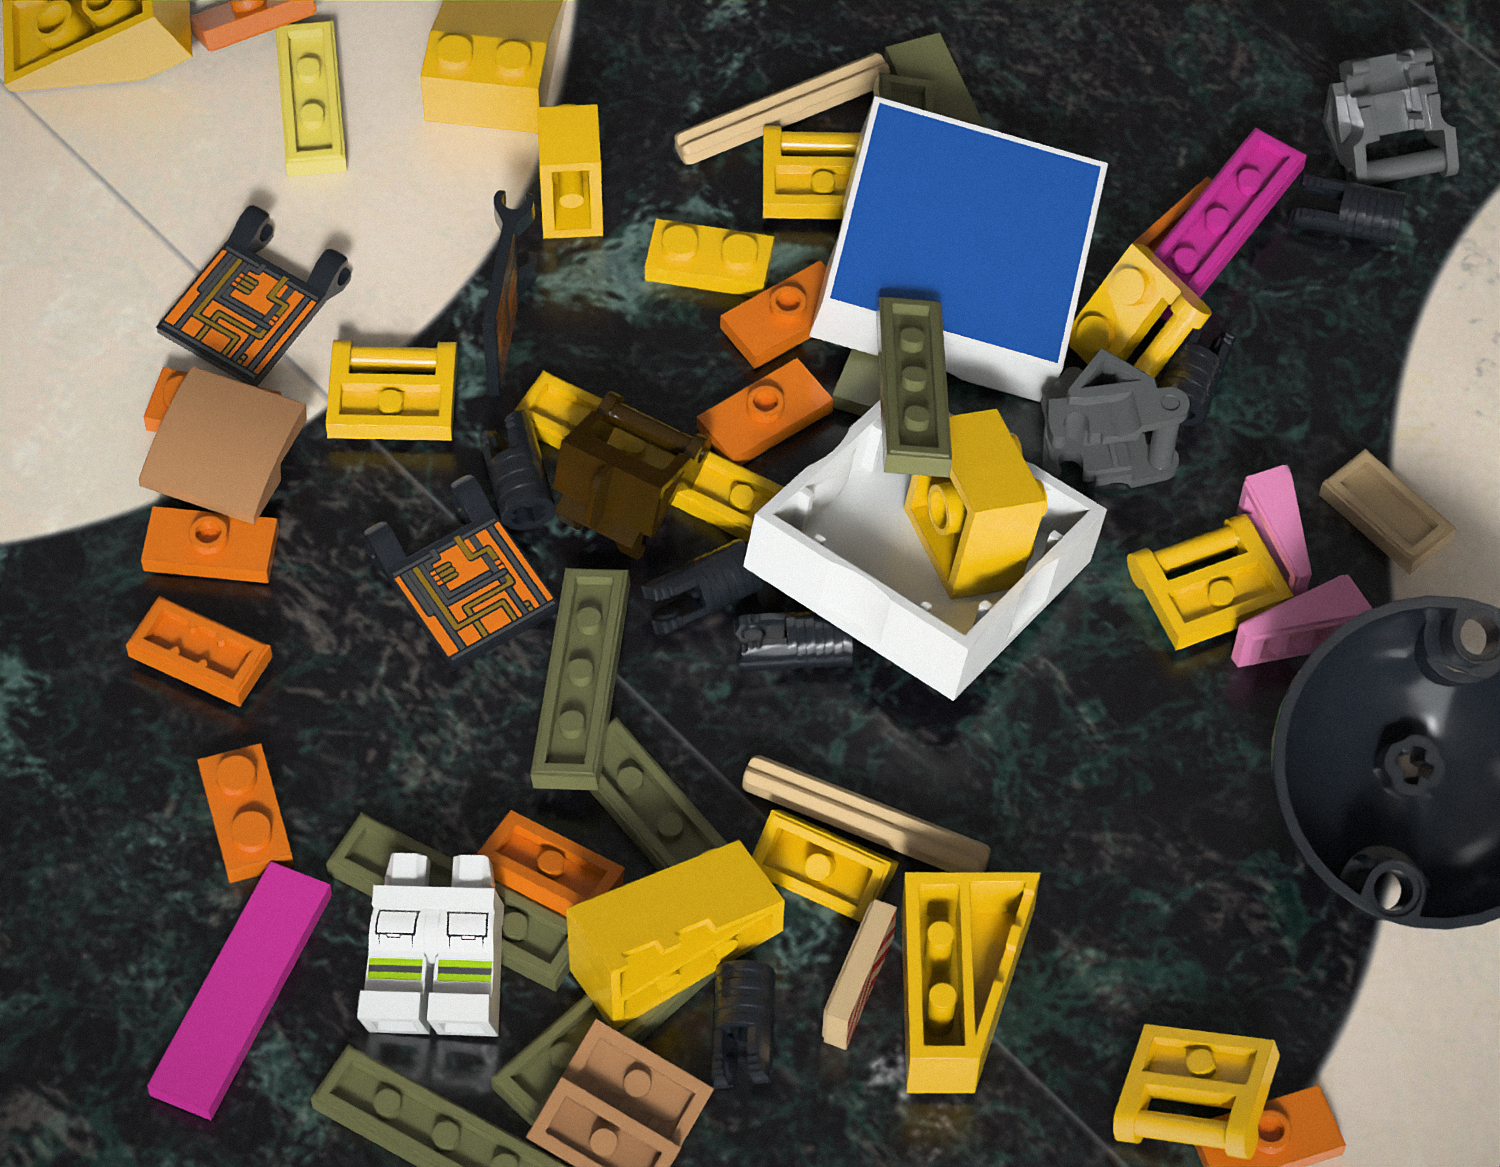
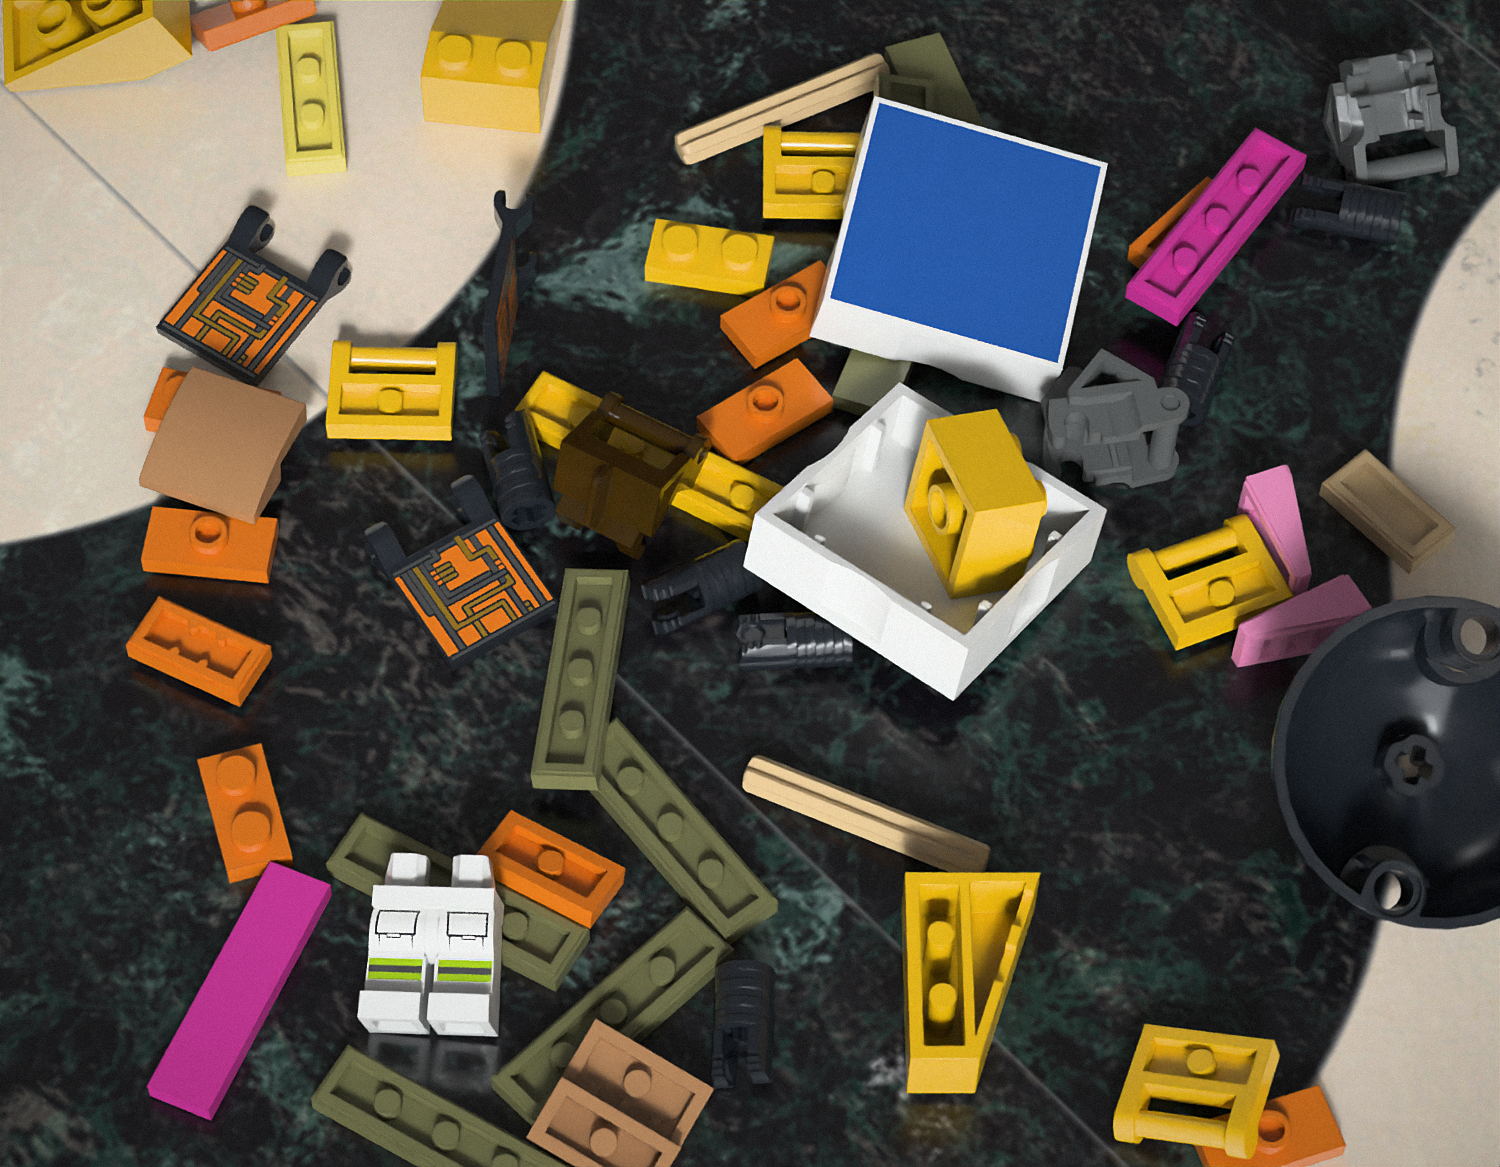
yellow brick [537,104,603,239] -> none
yellow wedge [566,840,784,1030] -> none
yellow slope [752,810,899,923] -> none
tan tile [822,899,897,1050] -> none
olive tile [876,297,952,478] -> none
yellow plate [1068,243,1212,379] -> none

